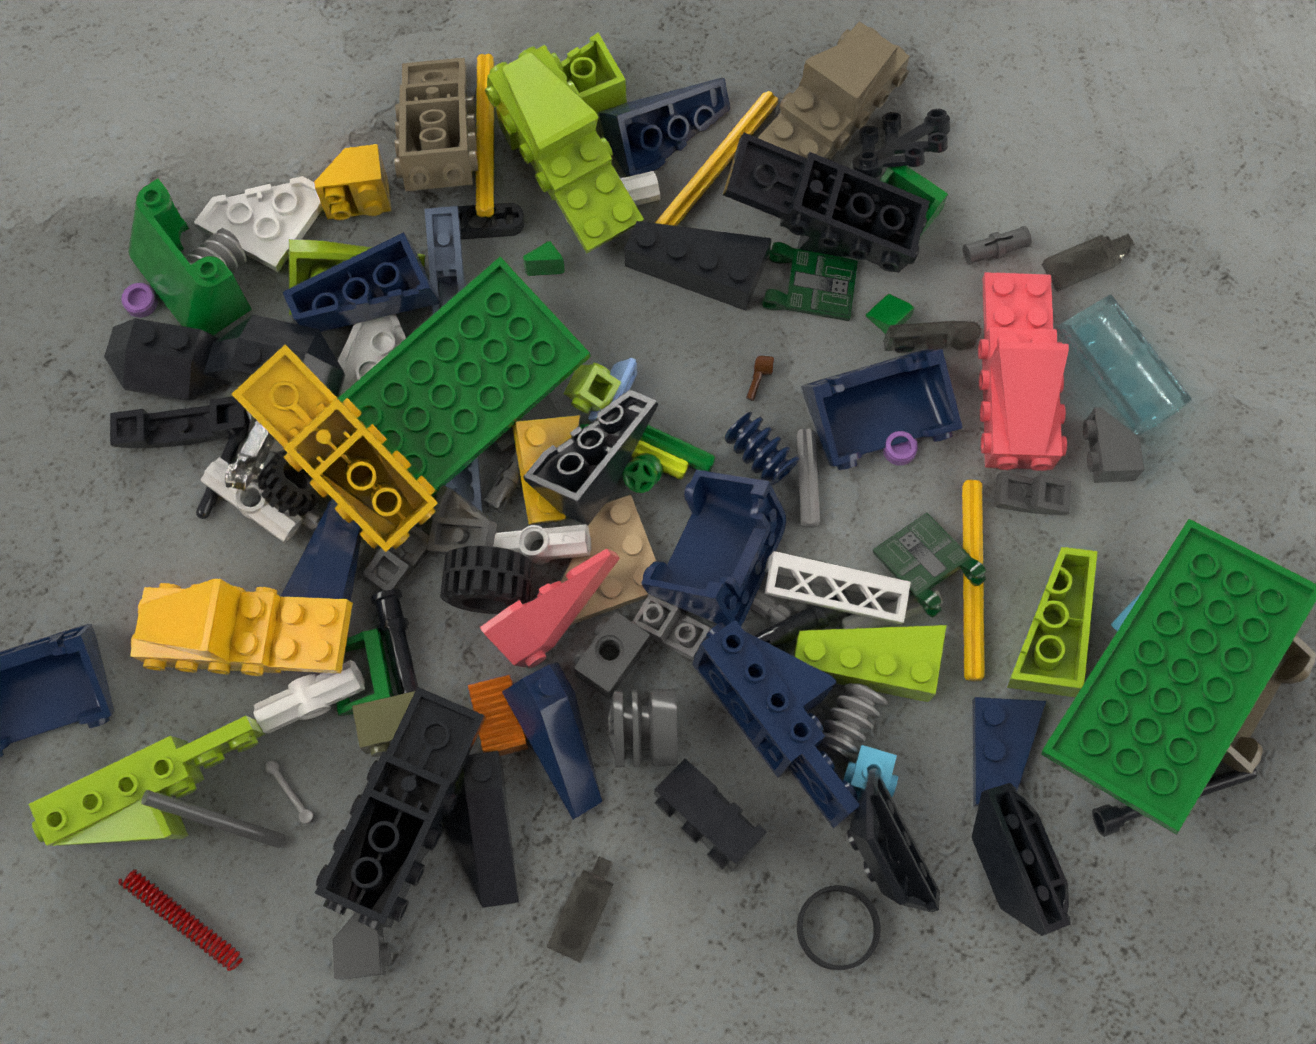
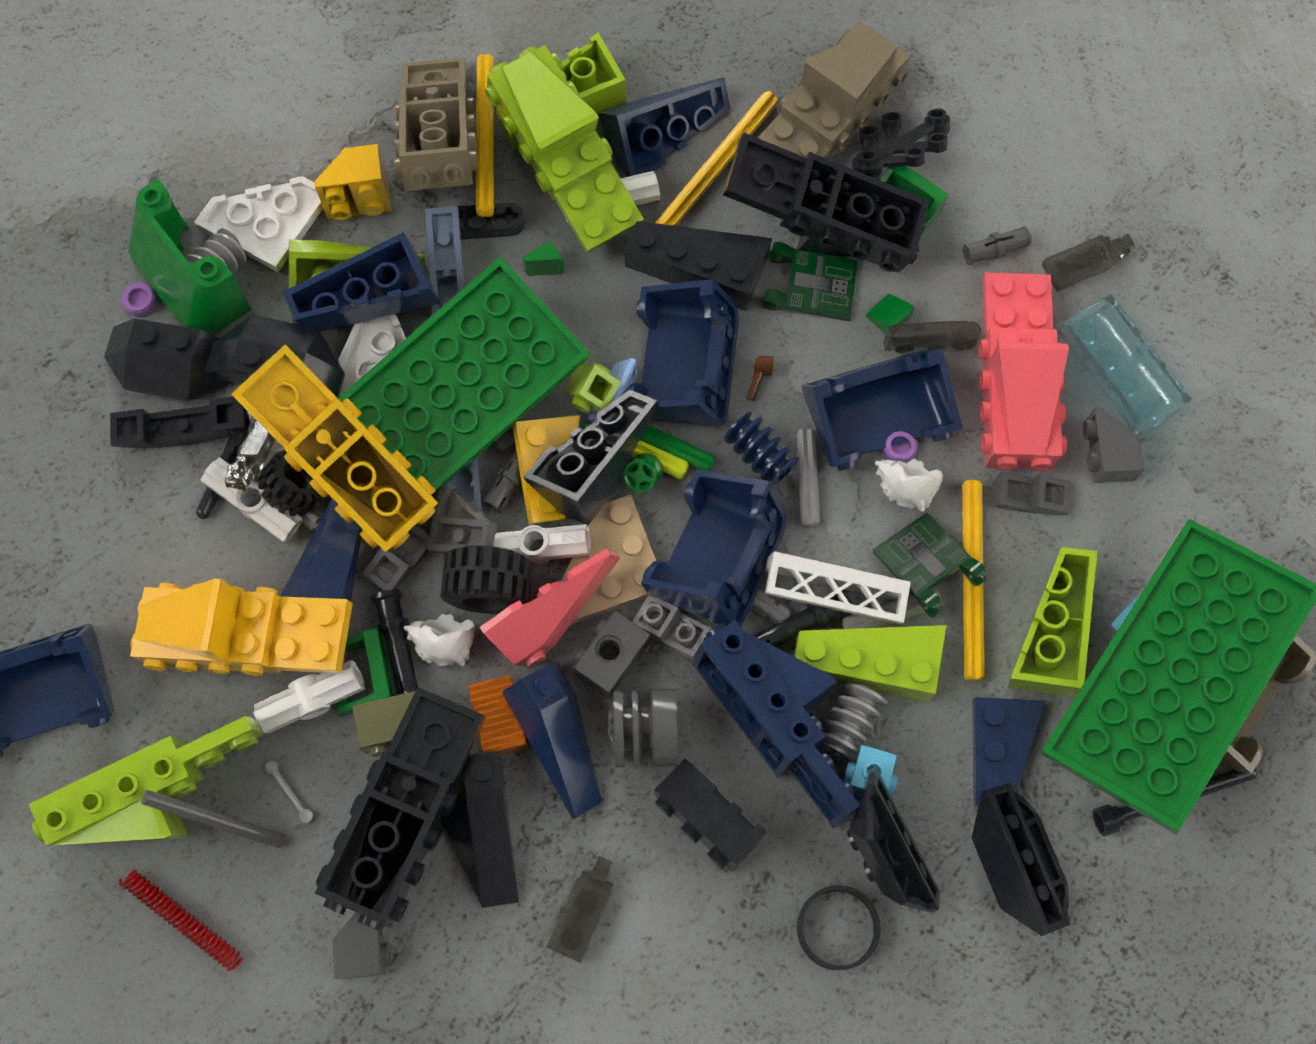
none -> white hair [404,614,475,666]
none -> dark blue windscreen [625,279,739,426]
none -> white hair [875,459,943,512]

